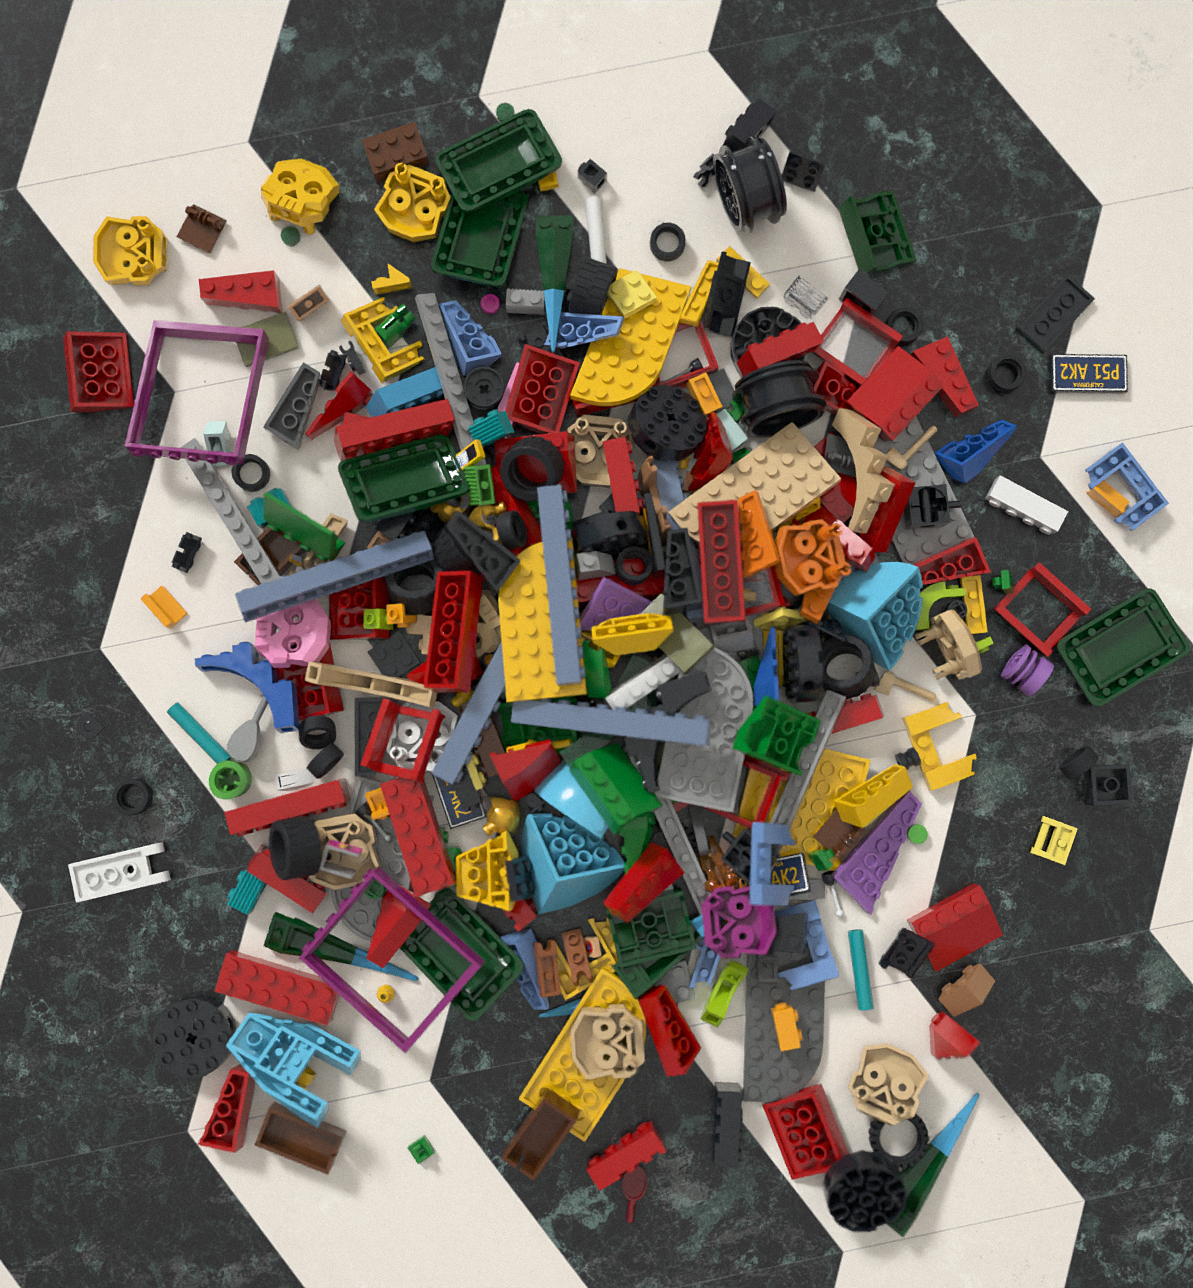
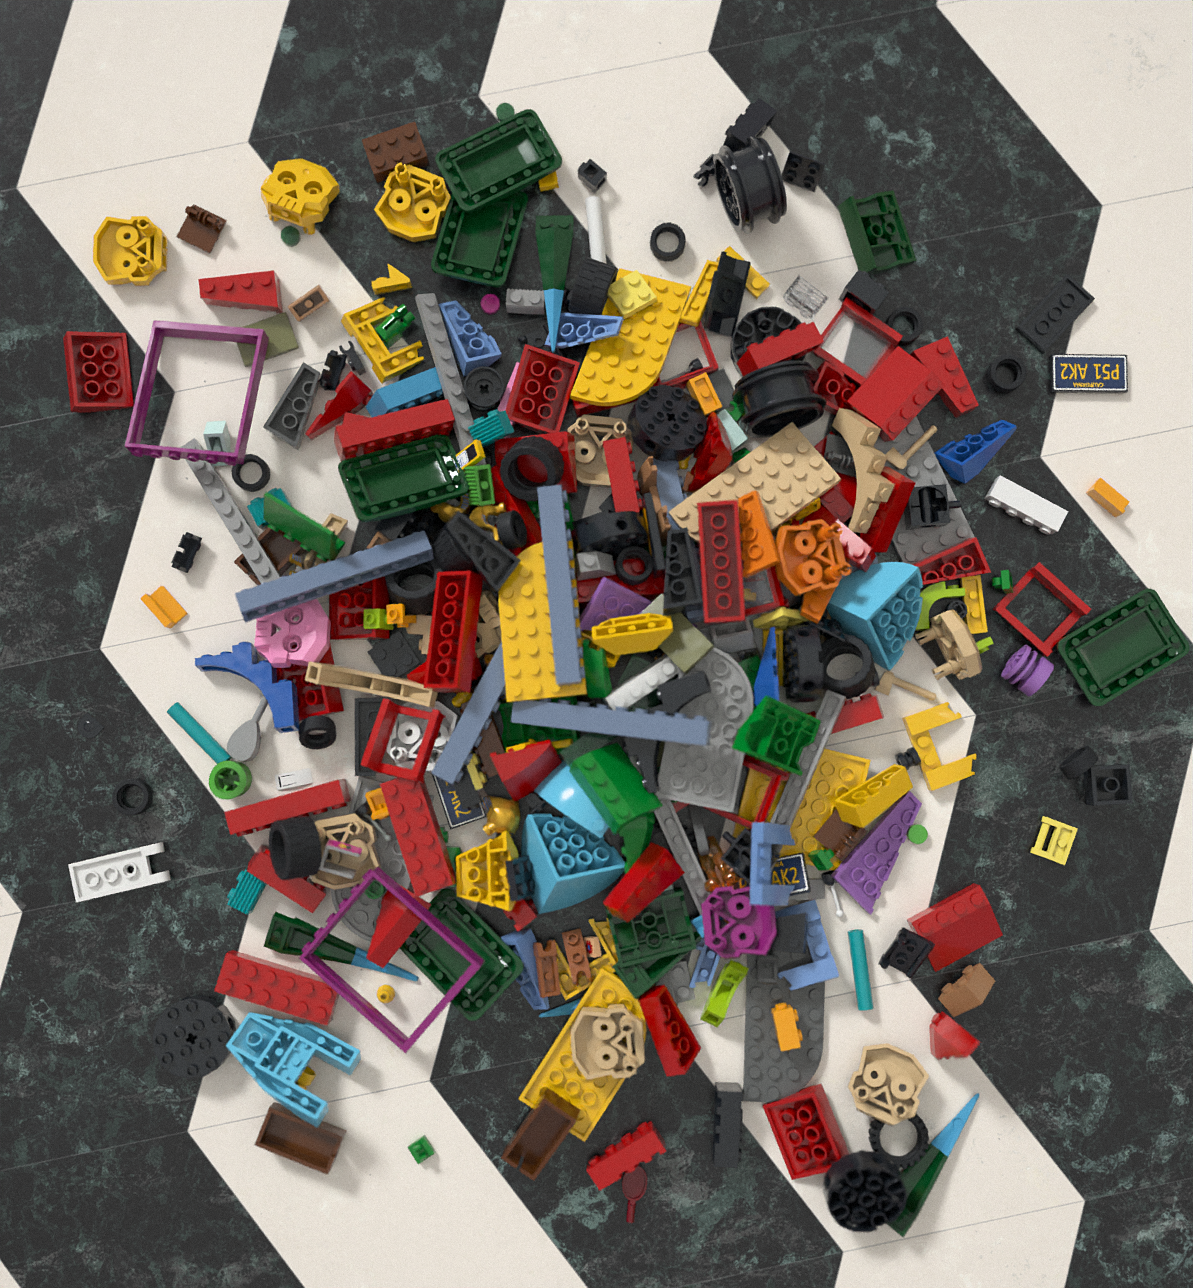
red wedge [197,1064,255,1153] -> none
black tyre [307,743,344,779] -> none
medium blue wedge [1085,442,1169,531] -> none

